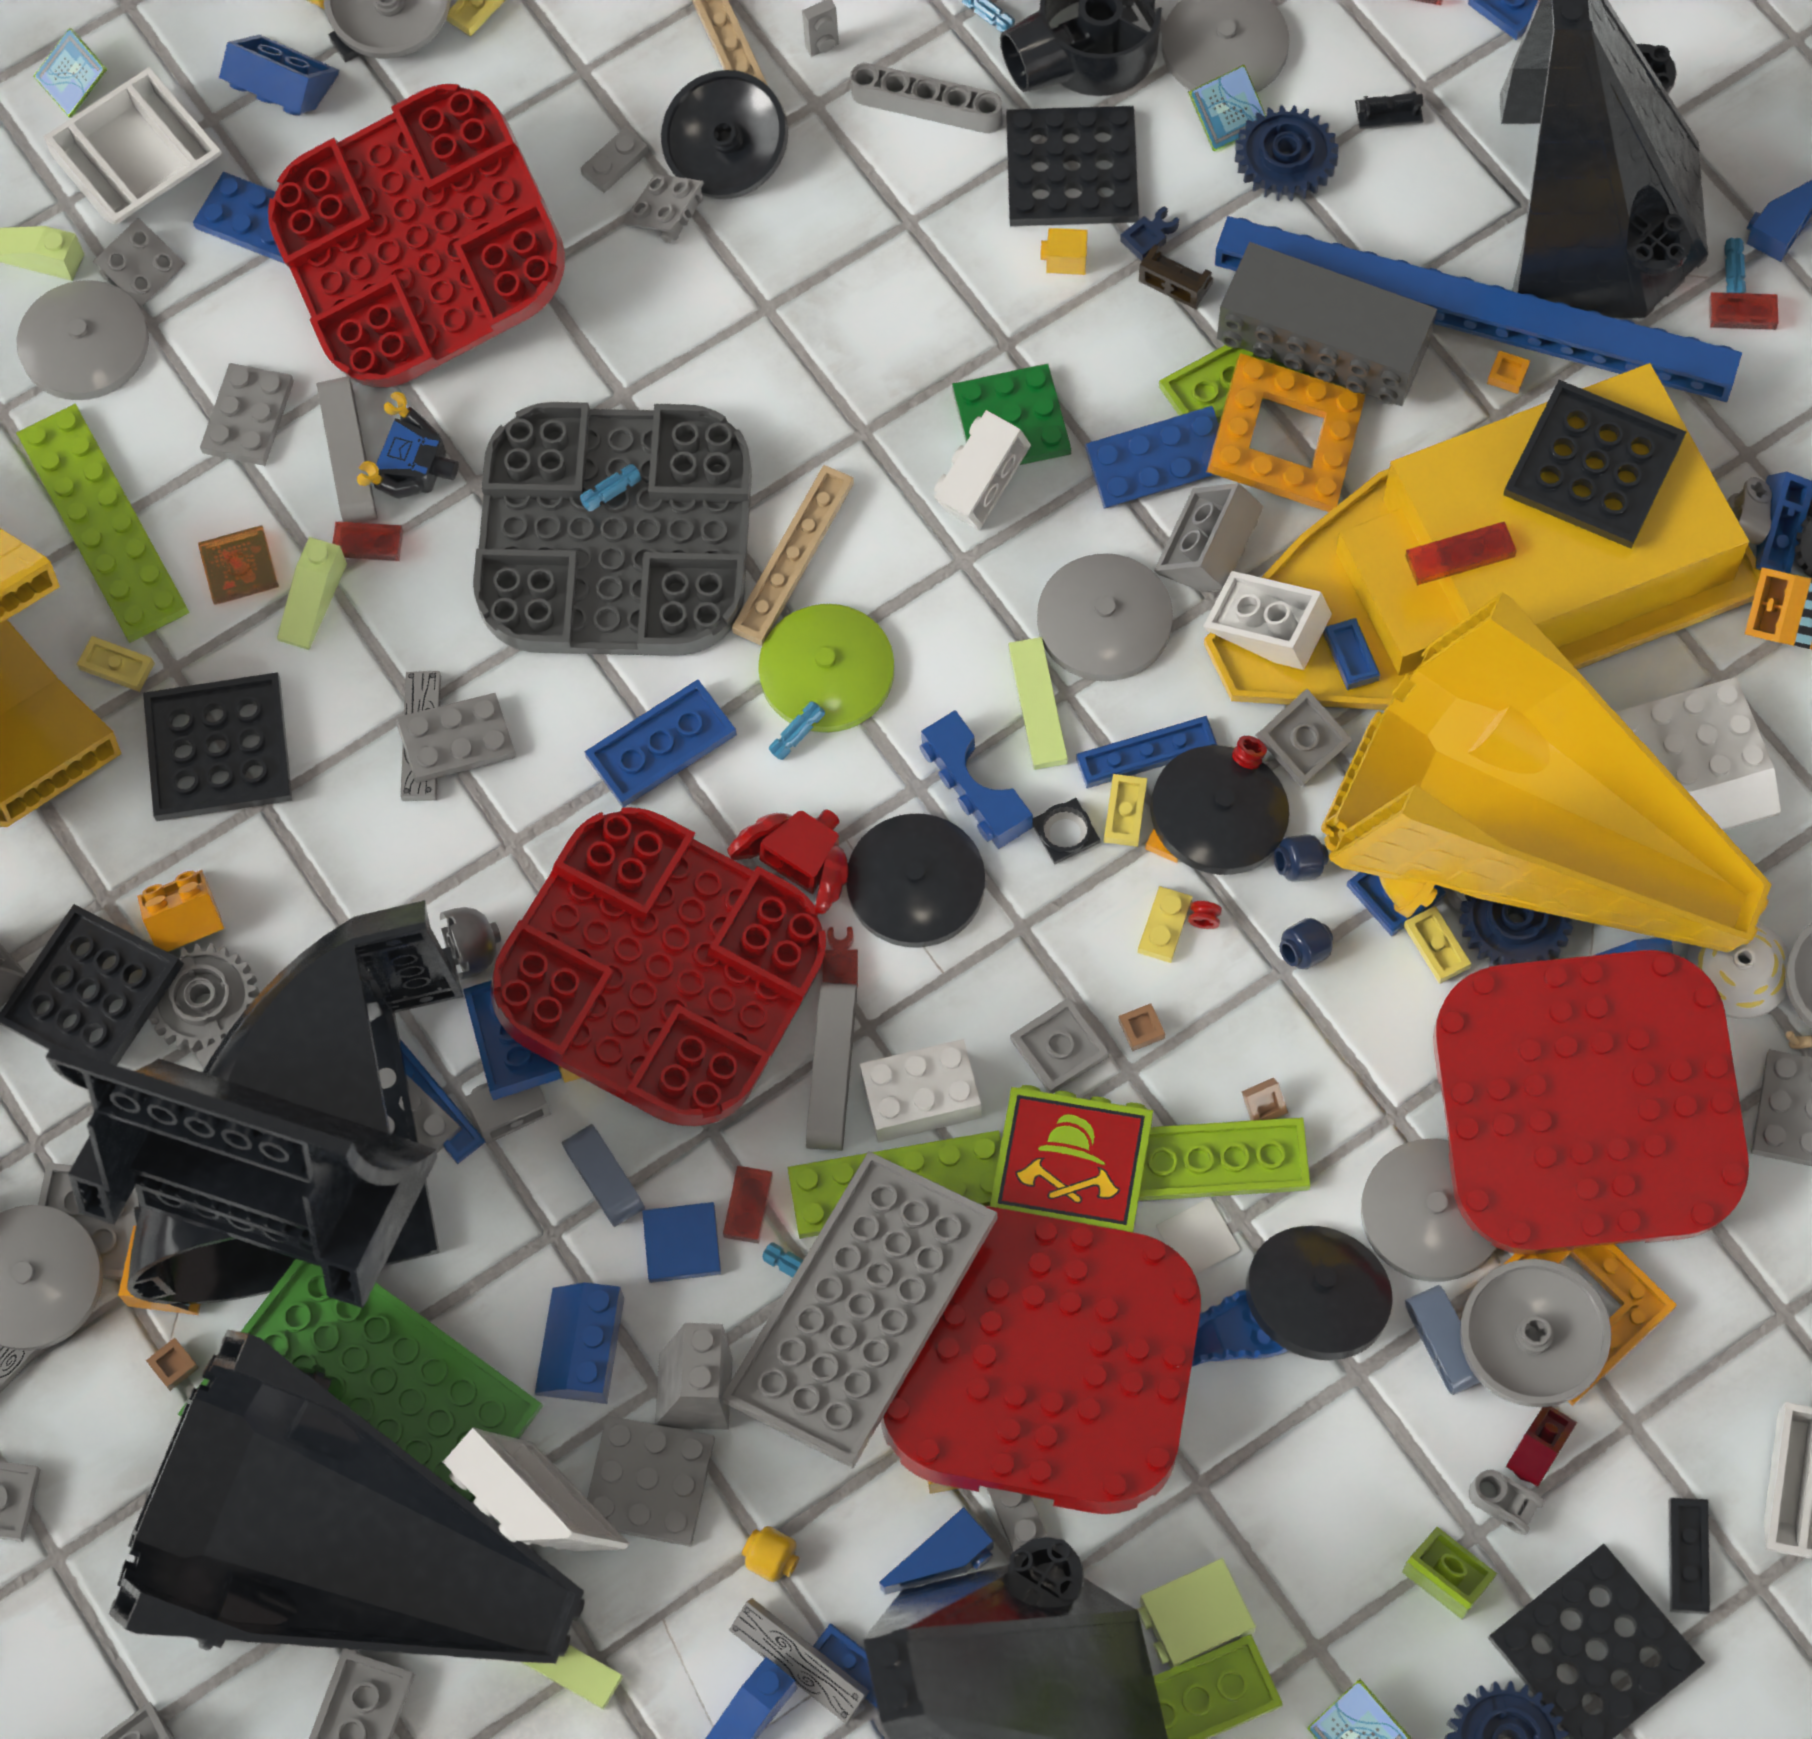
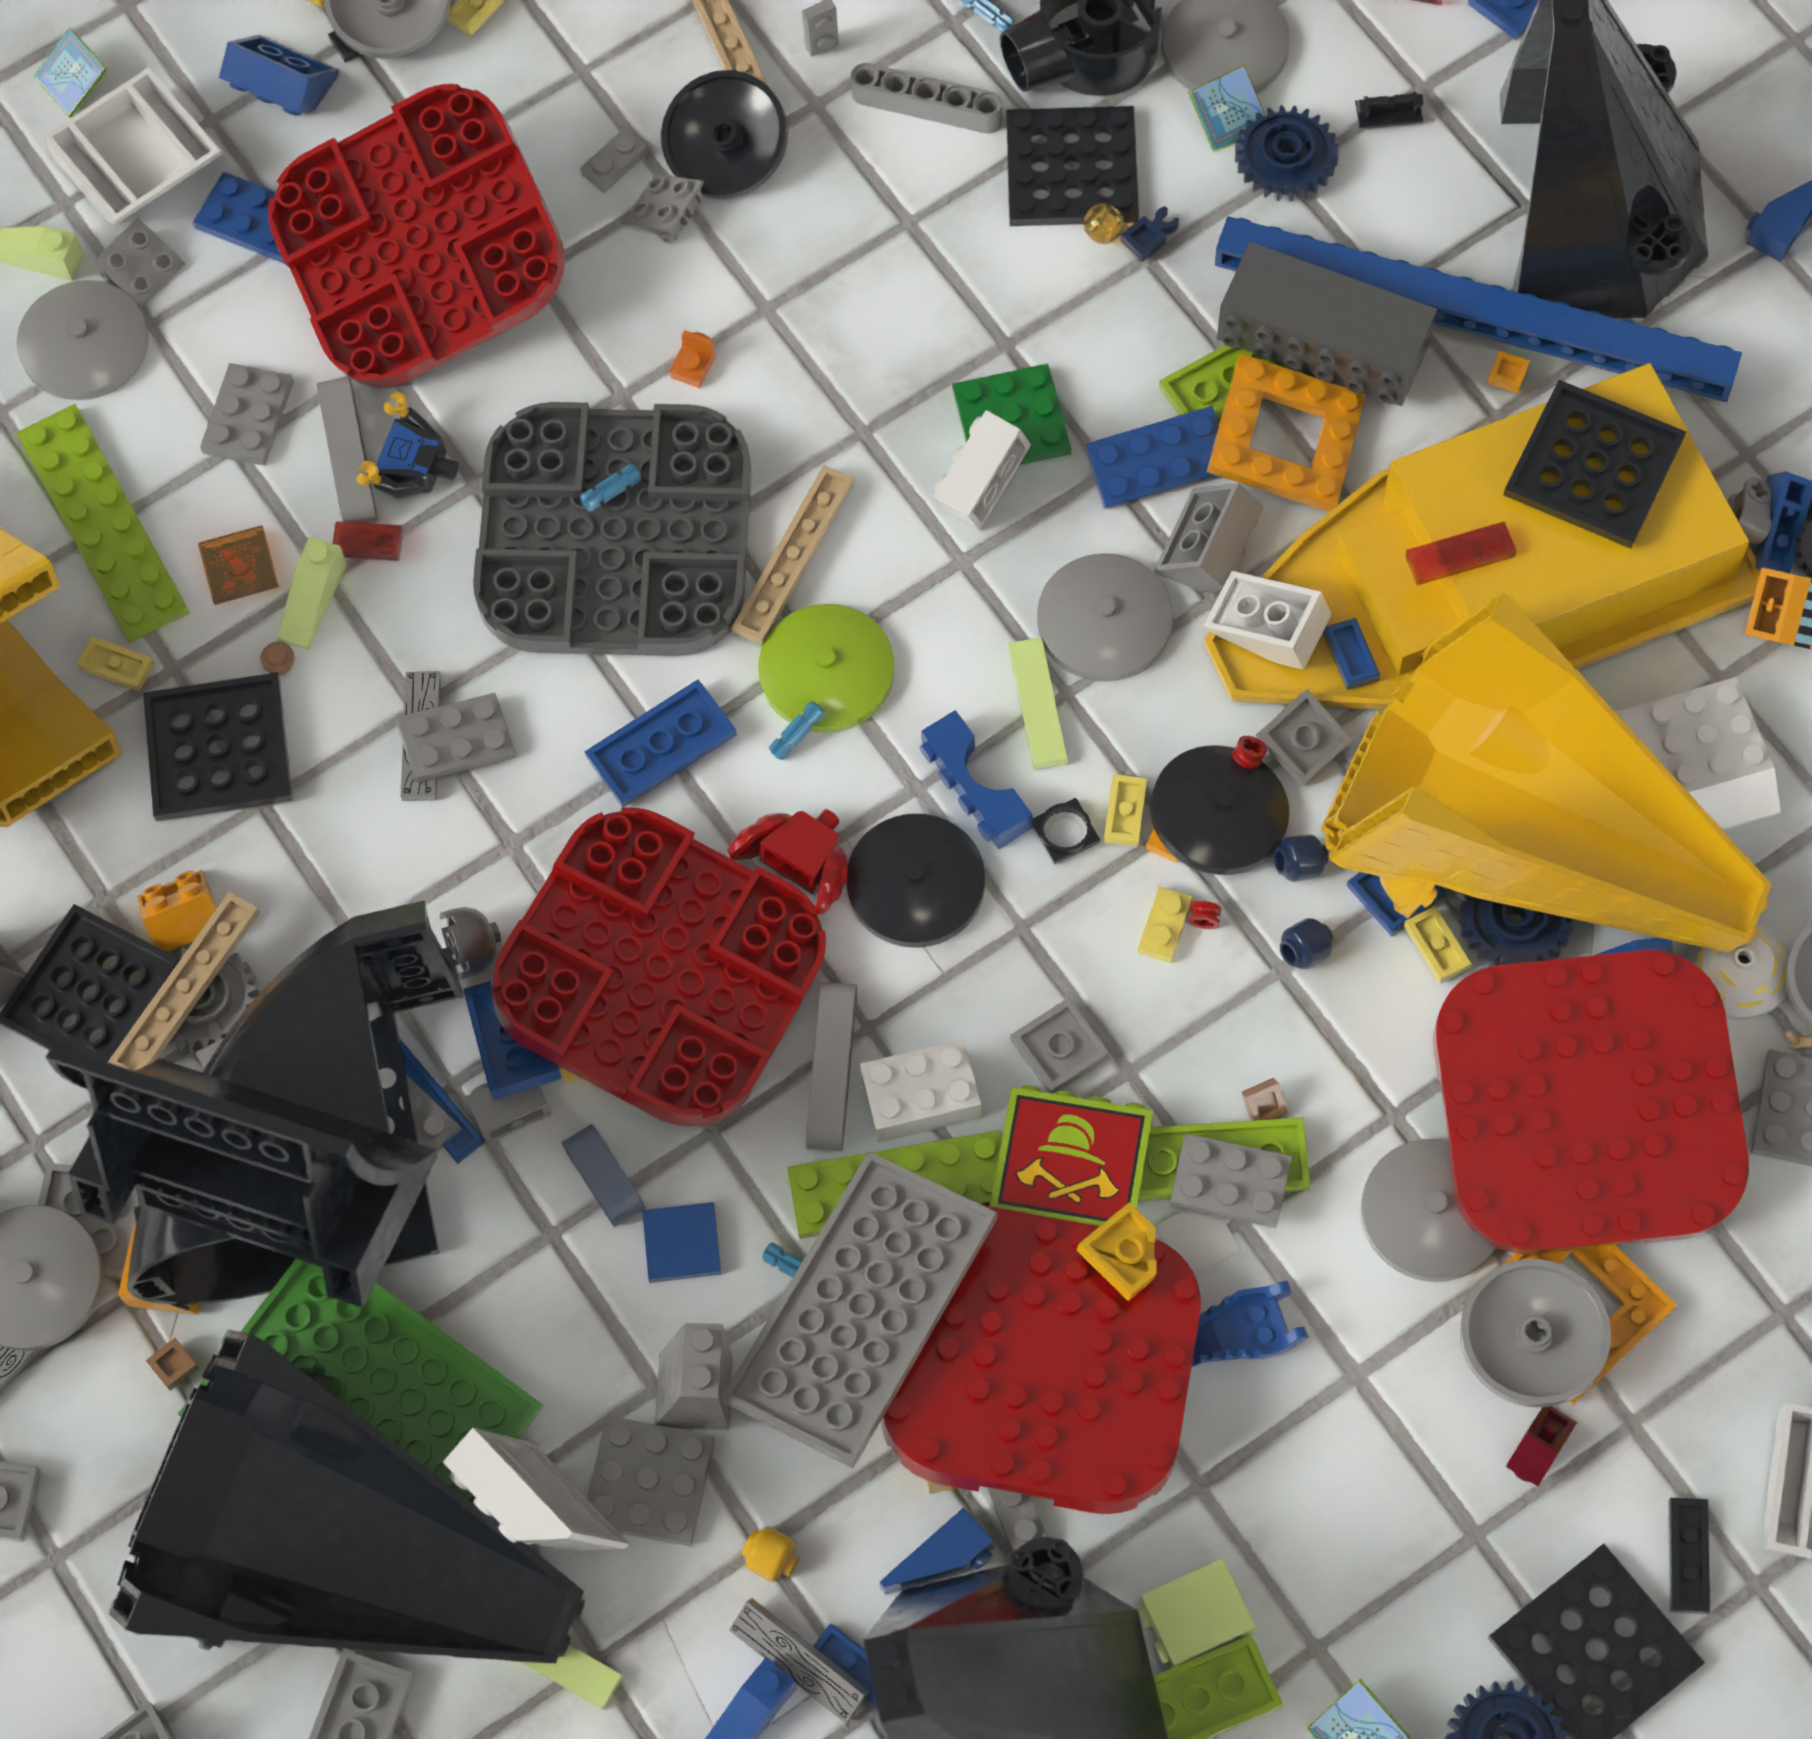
blue slope [534,1282,624,1404] -> none
clear red plate [723,1165,773,1244] -> none
clear red plate [822,927,858,987] -> none
yellow brick [1040,228,1088,275] -> none
blue tile [1076,715,1217,789] -> none
medium nougat plate [1118,1003,1165,1051] -> none
dark brown hinge [1139,244,1213,309] -> none
black dish [1246,1226,1393,1360] -> none
lime slope [1402,1527,1498,1619] -> none
sand blue beam [1405,1285,1481,1395] -> none
light grey piece [1469,1470,1545,1535] -> none
clear red plate [1709,292,1779,330] -> none
dark azure axle [1724,238,1746,299] -> none
none -> tan plate [108,891,260,1071]
none -> medium nougat plate [260,641,295,675]
none -> orange bracket [669,330,716,389]
none -> yellow plate [1077,1202,1157,1301]
none -> clear yellow piece [1083,203,1124,244]
none -> light grey plate [1170,1134,1291,1228]

